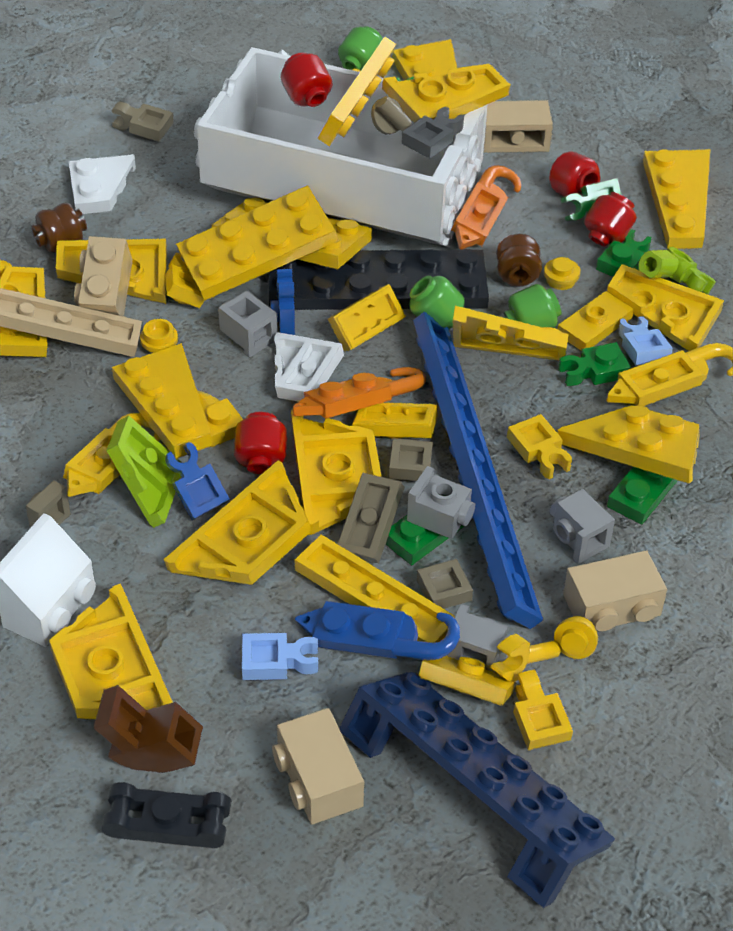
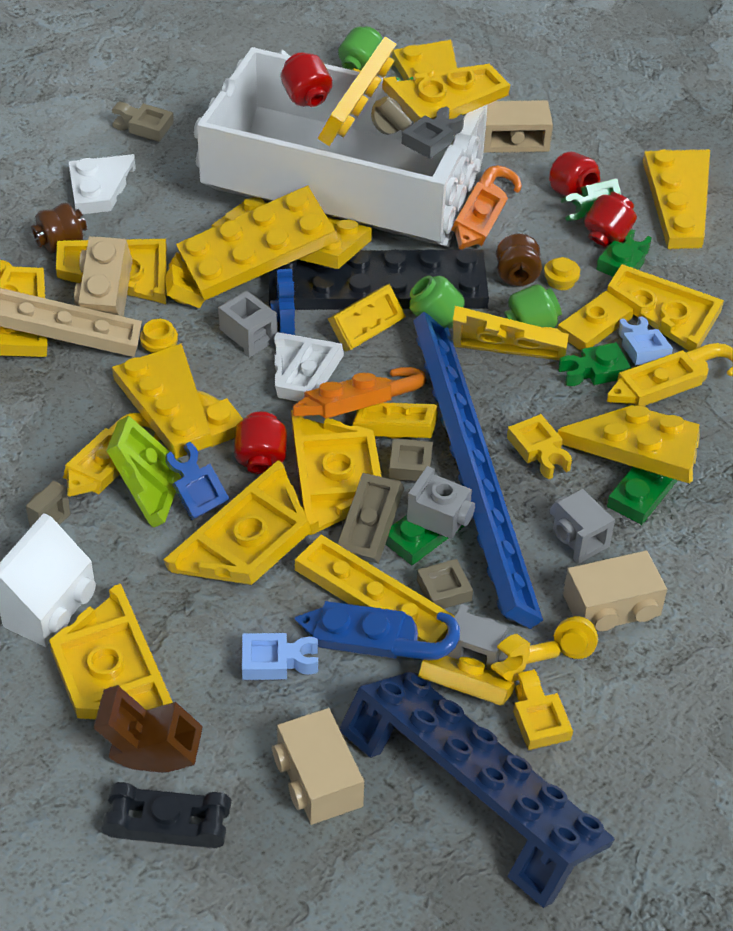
lime bar [639,247,716,294] -> none

